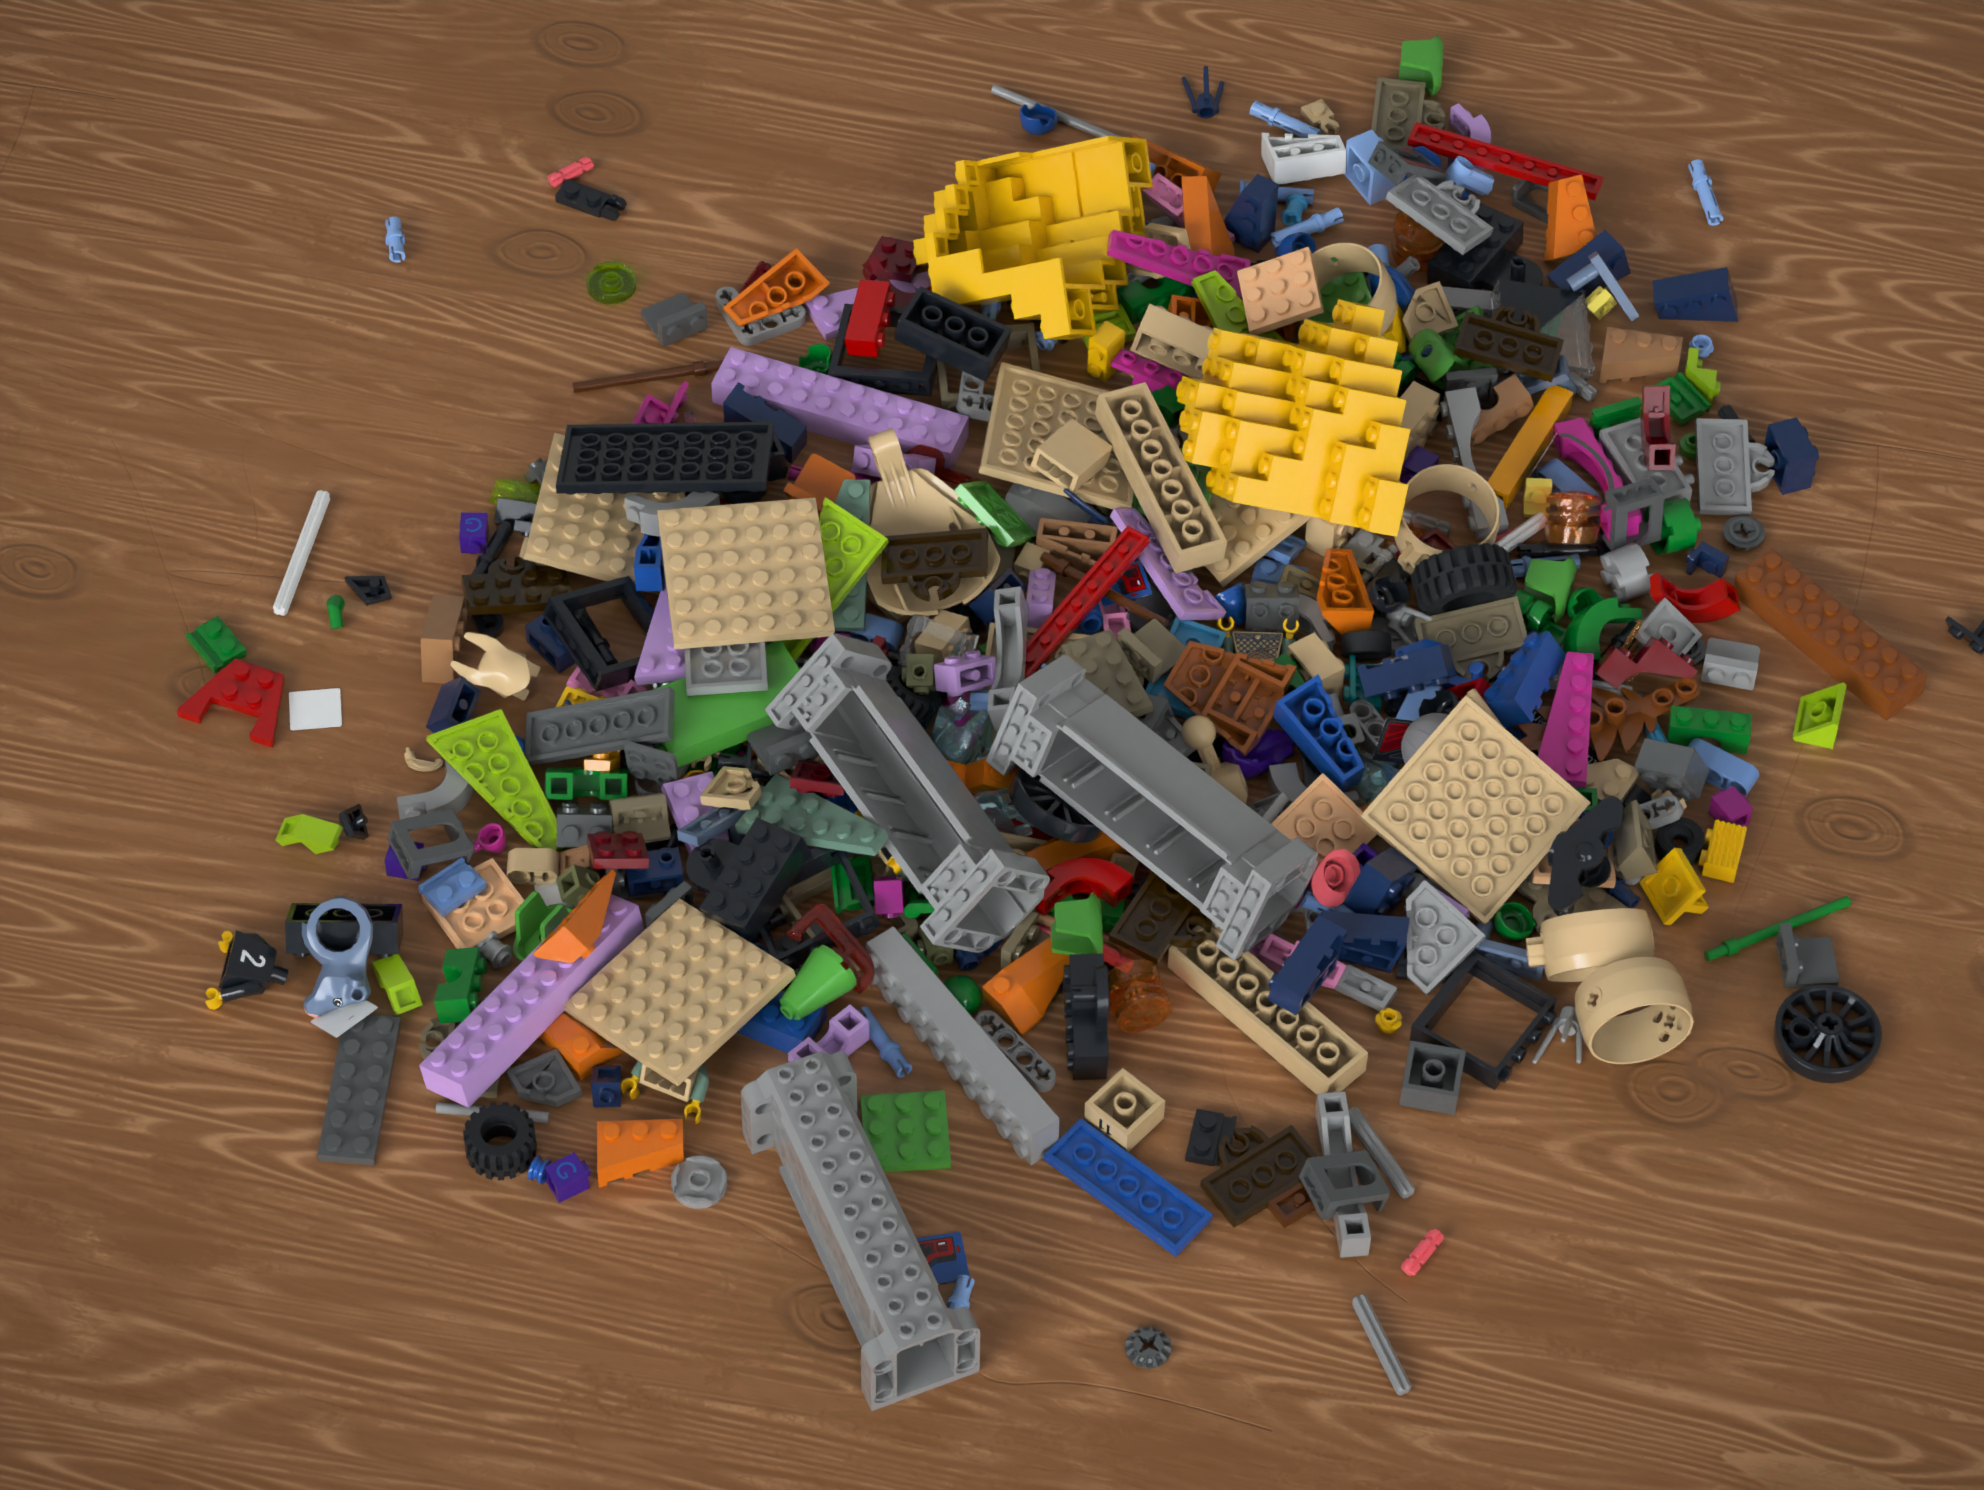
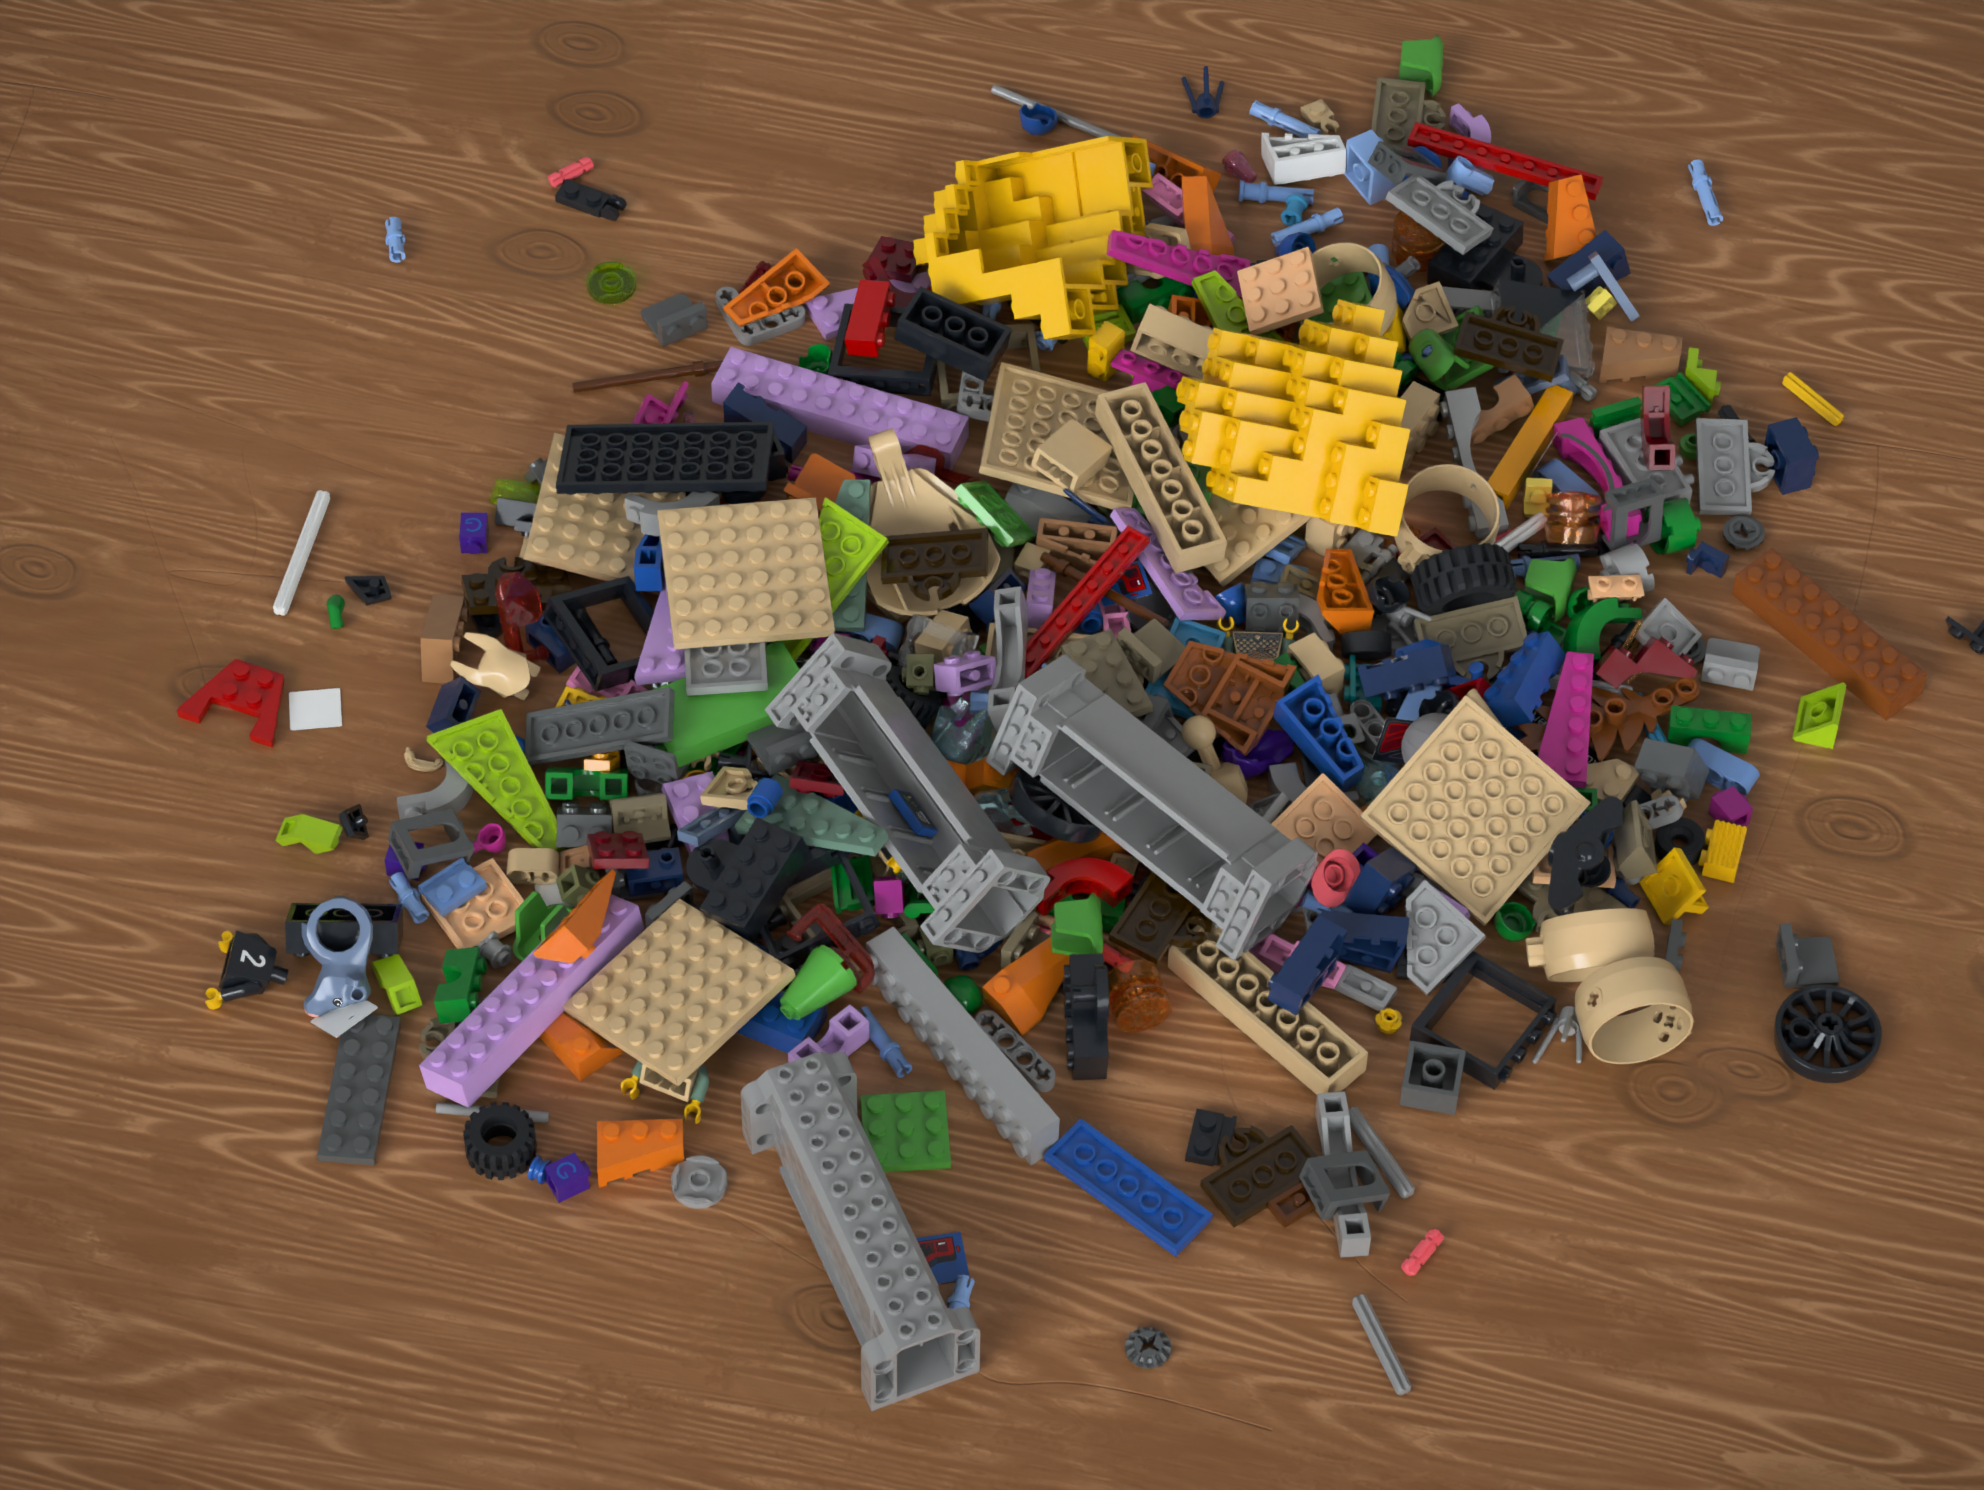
green plate [185,616,247,674] -> none
black pin [472,521,514,574] -> none
dark grey plate [506,1048,582,1107] -> none
dark blue bracket [591,1065,622,1108] -> none
tan brick [1084,1068,1165,1152] -> none
dark blue wedge [1224,174,1279,253] -> none
dark purple brick [1400,445,1439,484] -> none
light grey axle [1403,509,1451,536] -> none
dark grey plate [1443,367,1498,409] -> none
sand blue piece [1473,920,1544,981] -> none
red arch [1649,572,1741,623] -> none
dark blue wedge [1653,267,1738,322] -> none
light blue plate [1689,334,1714,358] -> none
green bar [1704,896,1851,962] -> none
none -> light blue pin [389,872,430,924]
none -> clear red piece [495,572,549,662]
none -> blue brick [747,778,783,818]
none -> blue tile [889,789,938,837]
none -> clear pink cone [1222,149,1258,183]
none -> light nougat hinge [1587,574,1644,603]
none -> dark grey plate [1665,919,1687,971]
none -> yellow axle [1782,372,1844,426]

